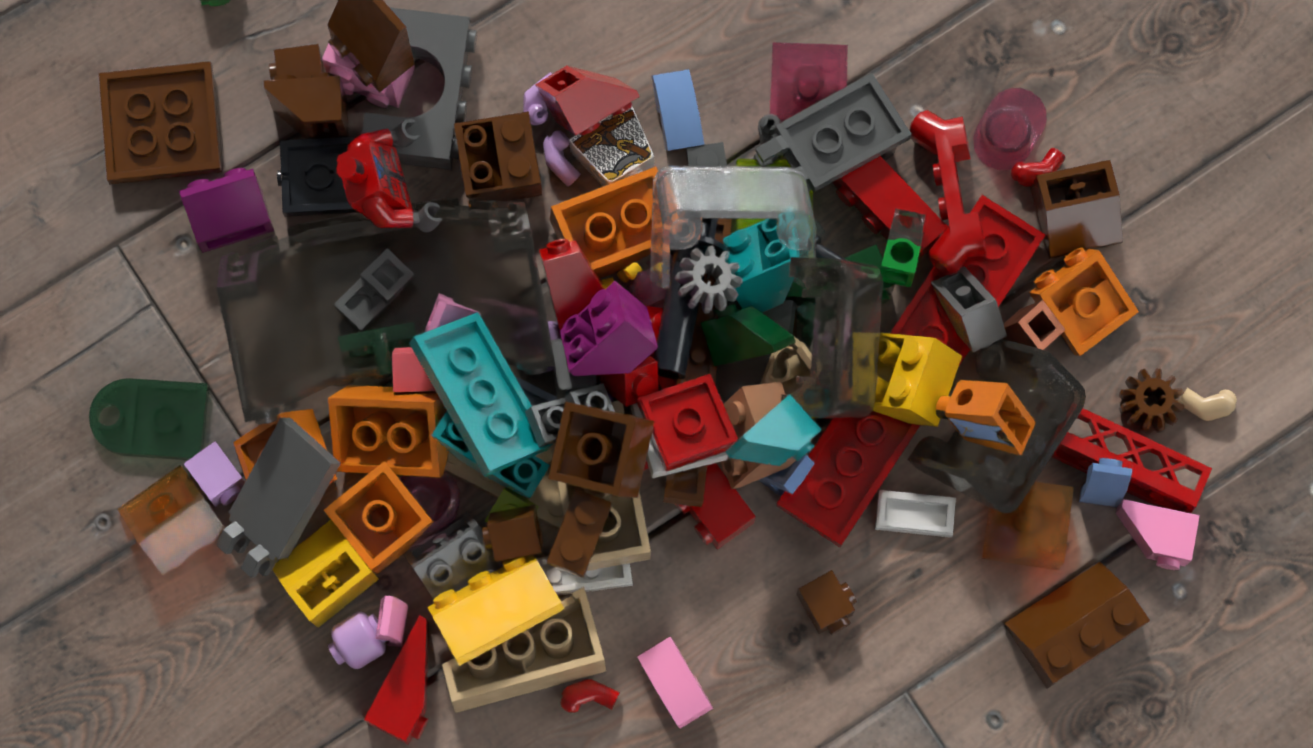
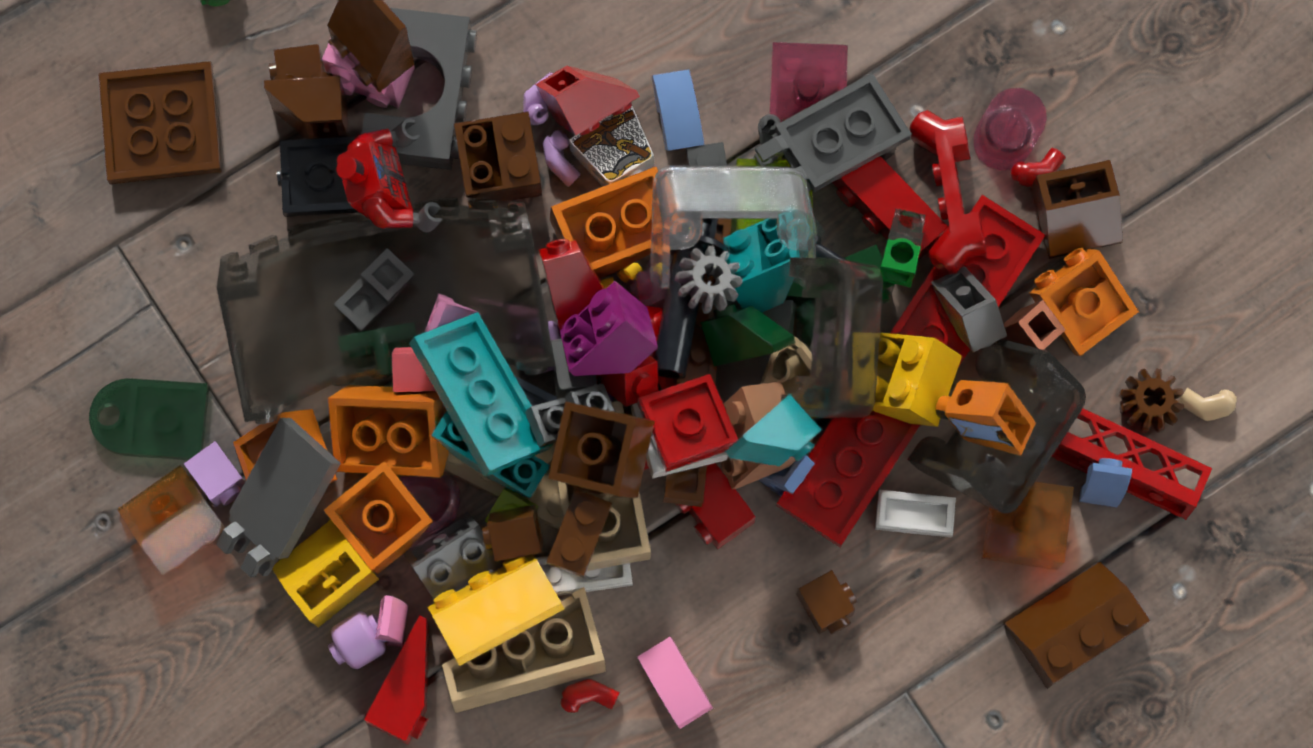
magenta slope [179,168,275,253] -> none
bright pink slope [1116,499,1200,570] -> none

